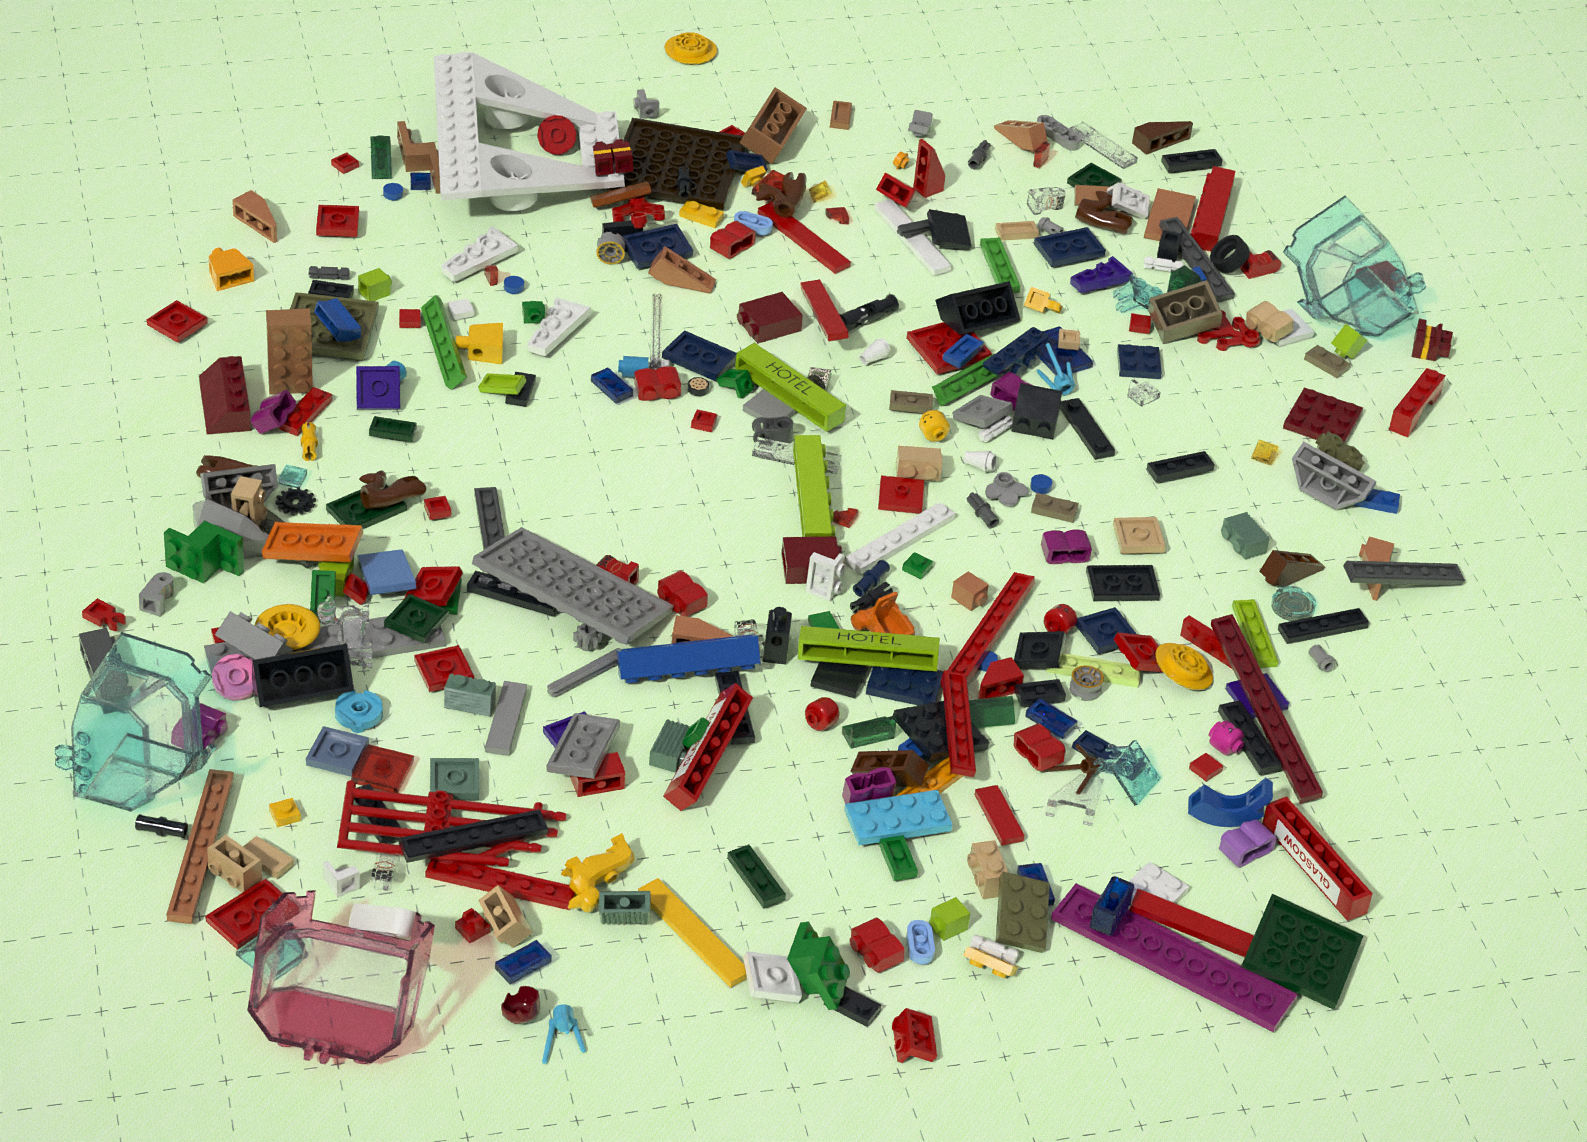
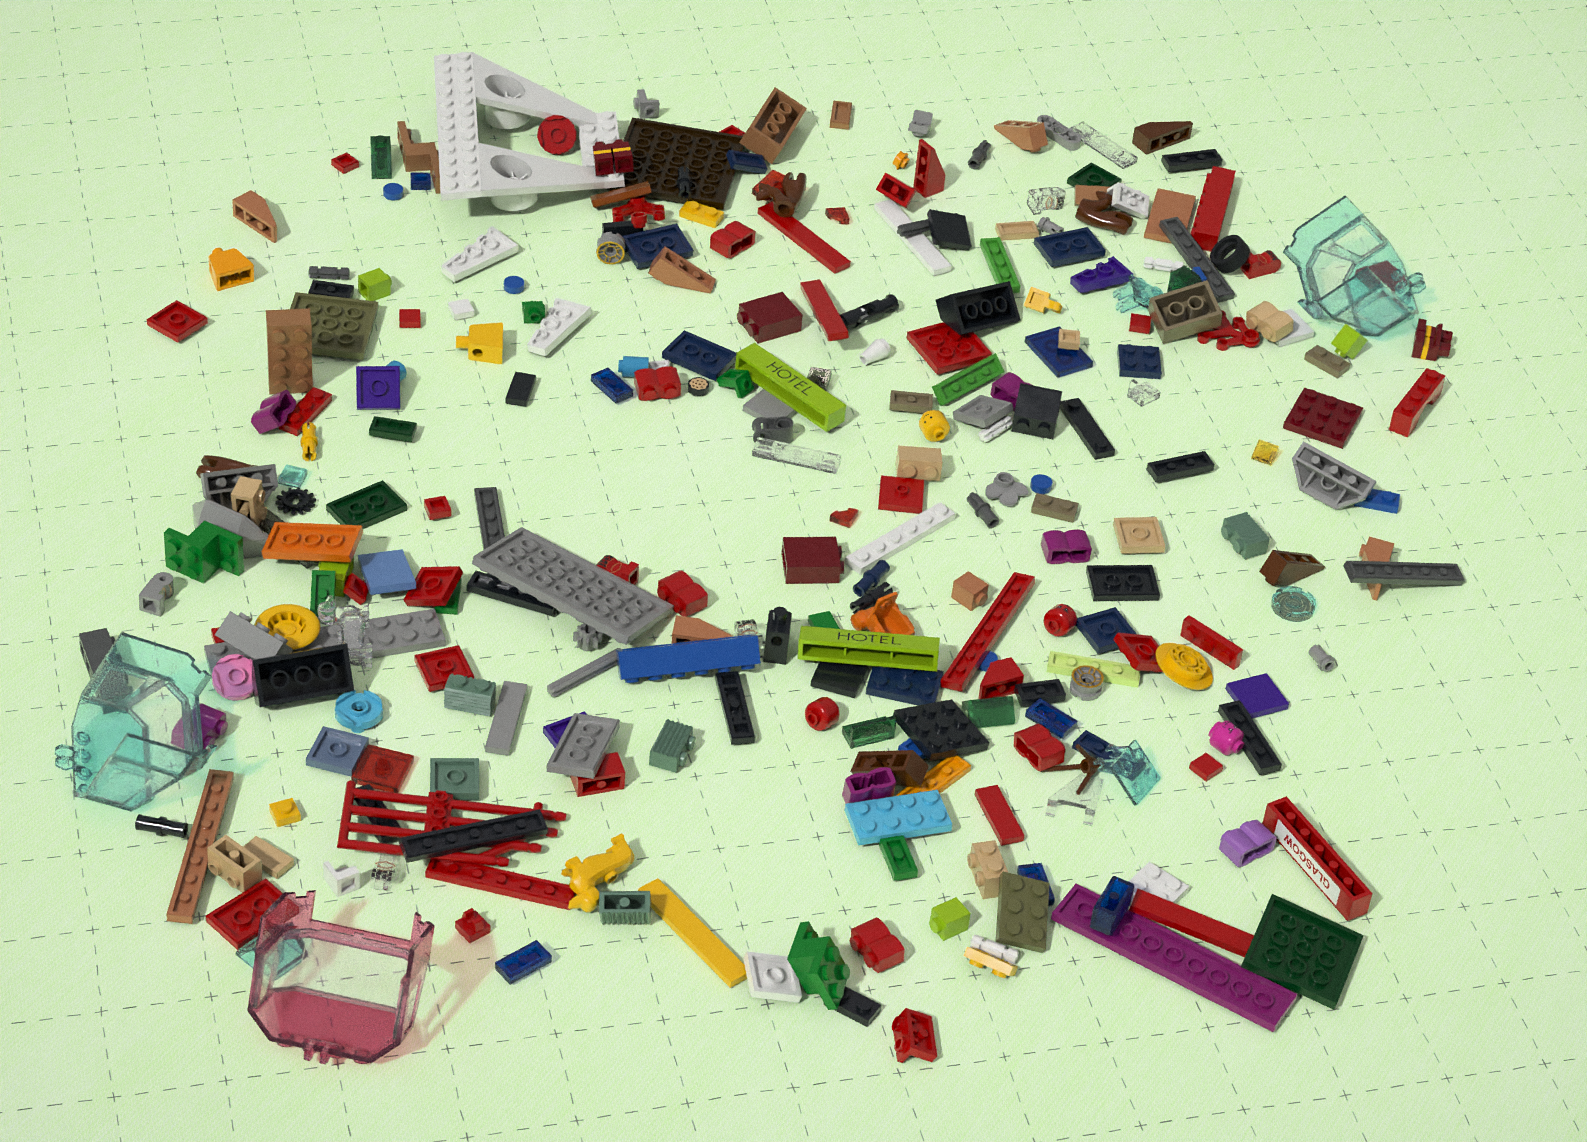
red plate [82,598,126,632] -> none
dark red slope [199,356,251,434] -> none
blue piece [314,298,361,342] -> none
red plate [316,204,359,237] -> none
white beam [347,903,416,940] -> none
reddish brown piece [359,470,426,509] -> none
dark green tile [384,594,449,643] -> none
bright green plate [420,295,467,390] -> none
lime tile [478,373,526,395] -> none
tan brick [478,885,533,948] -> none
clear red tile [484,265,498,286] -> none
dark red hair [501,986,541,1024] -> none
medium azure plant [542,1004,586,1064] -> none
clear axle [650,293,663,369] -> none
red brick [663,683,753,811] -> none
yellow wheel [664,32,717,65] -> none
green tile [682,717,710,748] -> none
red tile [691,409,717,432] -> none
dark green plate [727,844,786,909] -> none
light blue plate [734,211,773,236] -> none
yellow plate [741,166,766,188] -> none
lime brick [793,435,835,537] -> none
white bracket [805,552,845,601] -> none
clear yellow slope [809,180,832,203] -> none
green plate [902,552,933,579] -> none
light blue plate [906,920,935,964] -> none
red tile [942,670,976,778] -> none
blue plate [943,334,984,369] -> none
white cone [963,451,997,472] -> none
dark blue bracket [983,327,1049,376] -> none
black tile [1014,631,1066,669] -> none
clear red tile [1033,141,1050,169] -> none
medium azure plant [1036,343,1076,395] -> none
black panel [1157,230,1183,263] -> none
blue arch [1188,777,1273,827] -> none
dark red plate [1211,614,1323,804] -> none
lime tile [1232,599,1278,668] -> none
black tile [1278,608,1369,644] -> none
olive brick [1315,431,1365,471] -> none

